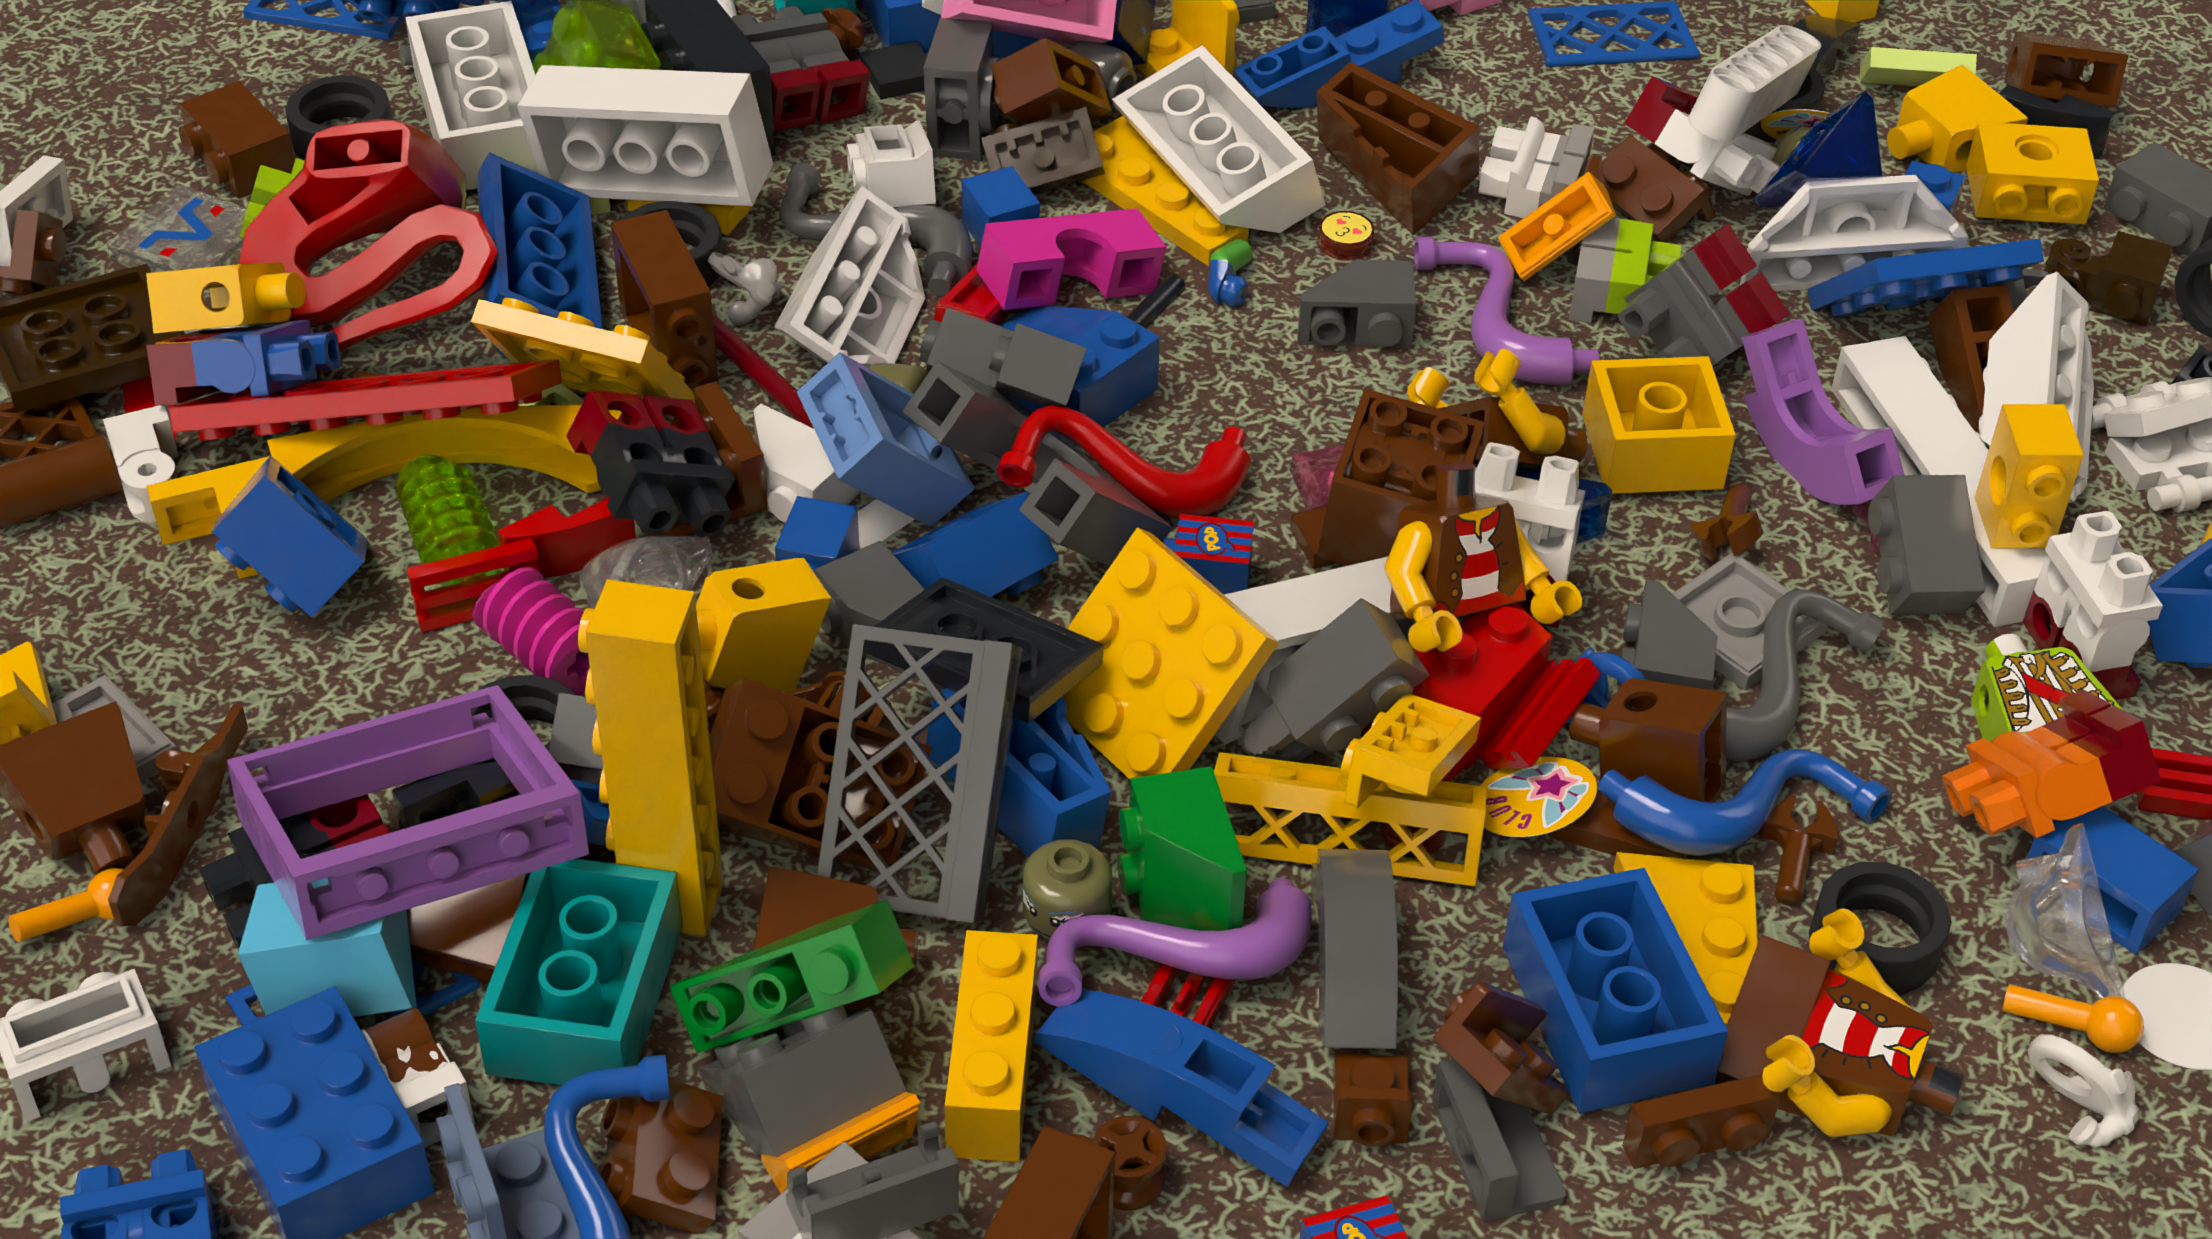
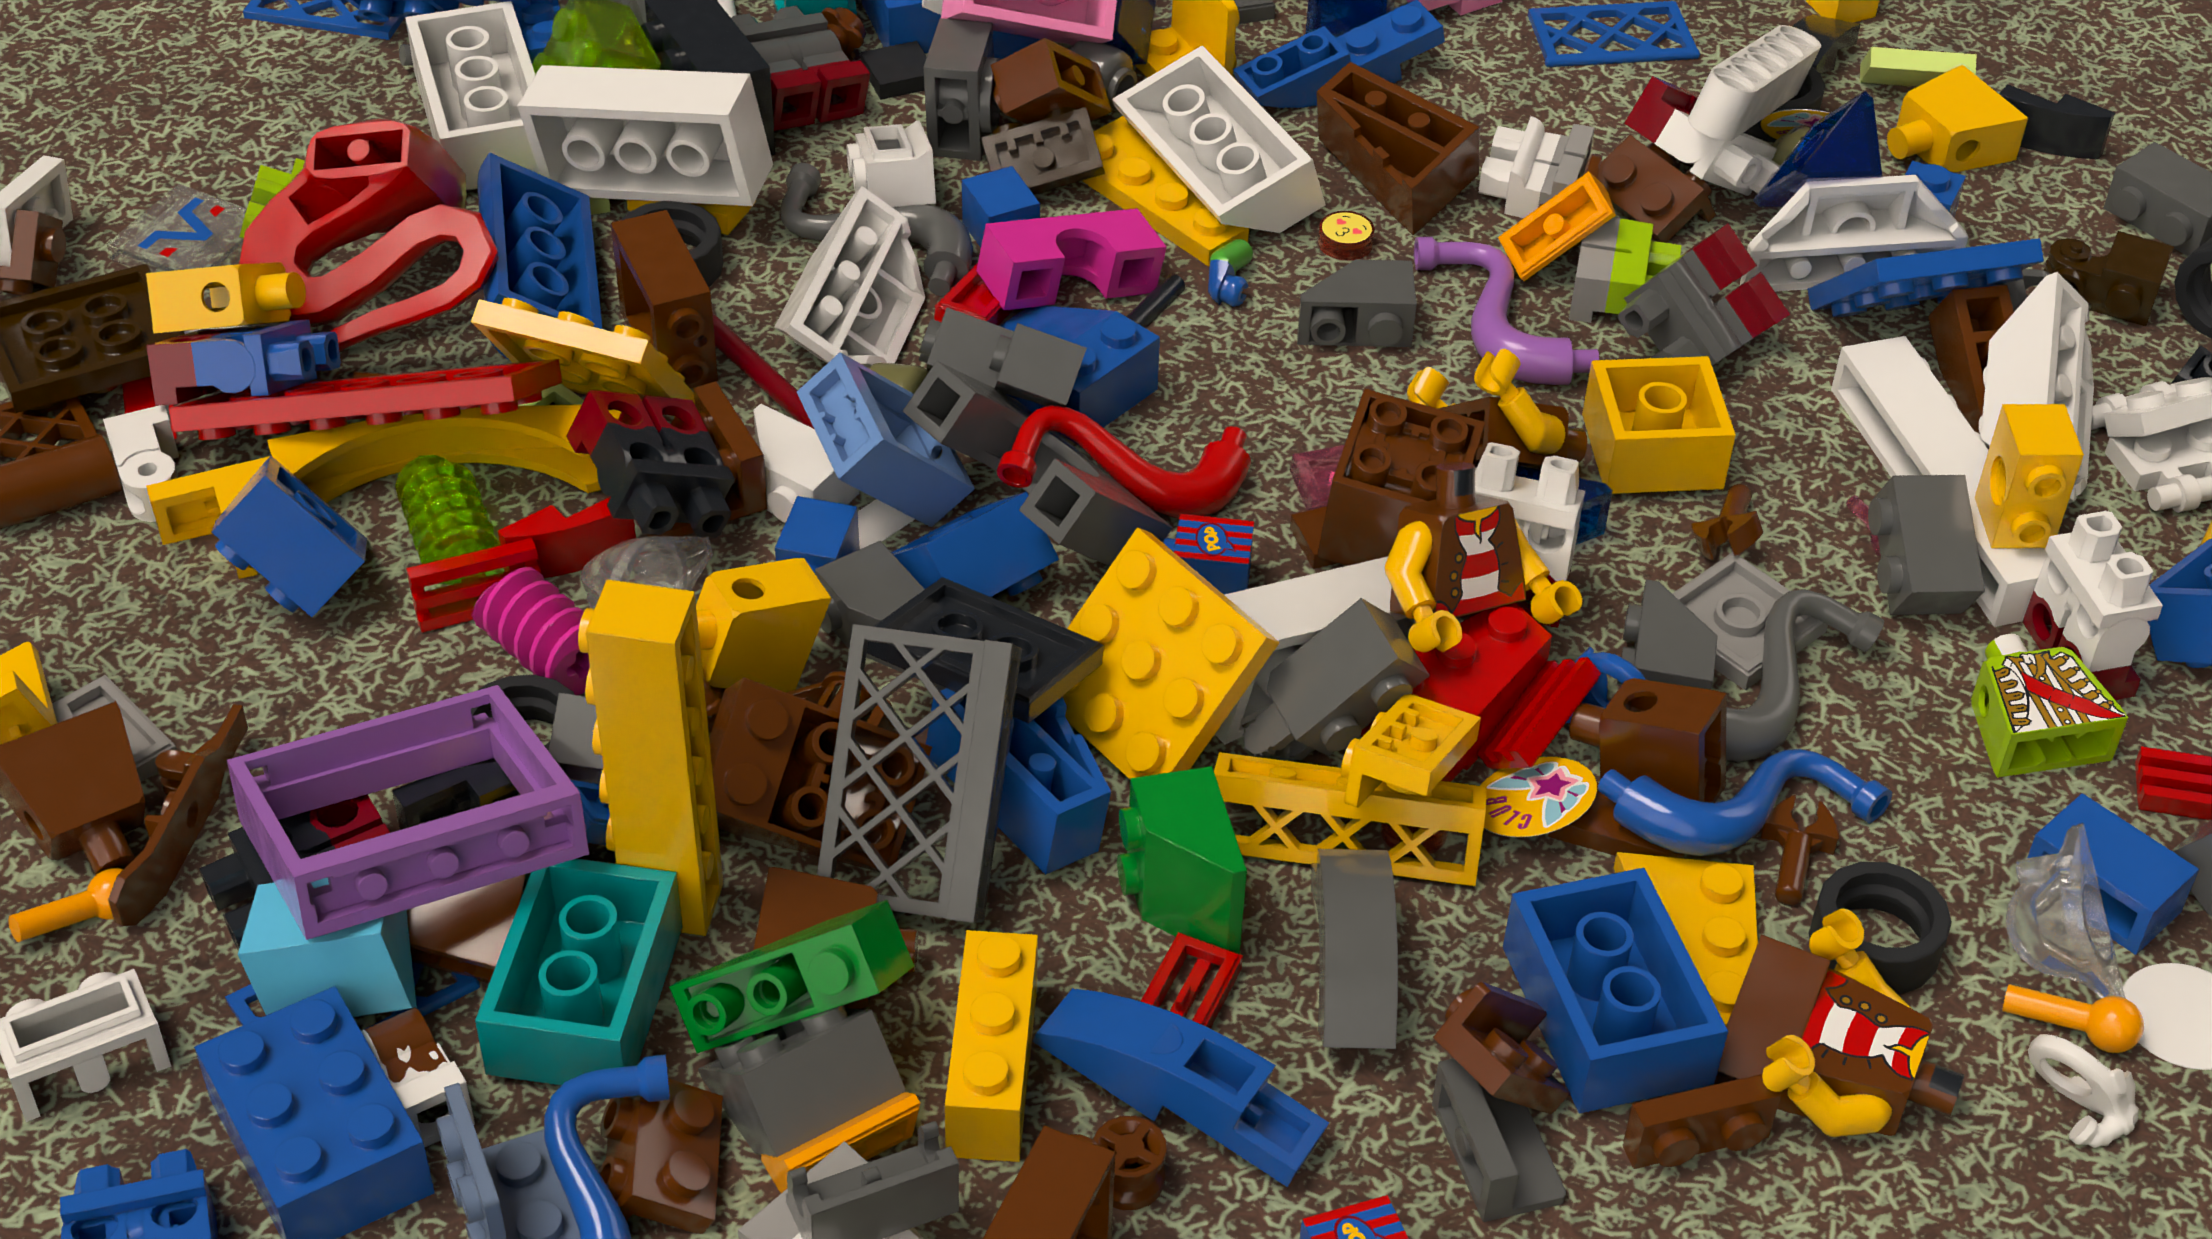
reddish brown brick [179,81,295,199] -> none
black tyre [285,75,393,160] -> none
light grey piece [708,251,784,326] -> none
olive head [1023,840,1113,939] -> none
medium lavender animal [1038,878,1312,1007] -> none
reddish brown bracket [1333,1052,1413,1147] -> none
medium lavender arch [1741,319,1905,505] -> none
orange hips [1942,689,2162,838] -> none
yellow brick [1966,121,2099,225] -> none
reddish brown torso [2004,31,2129,107] -> none

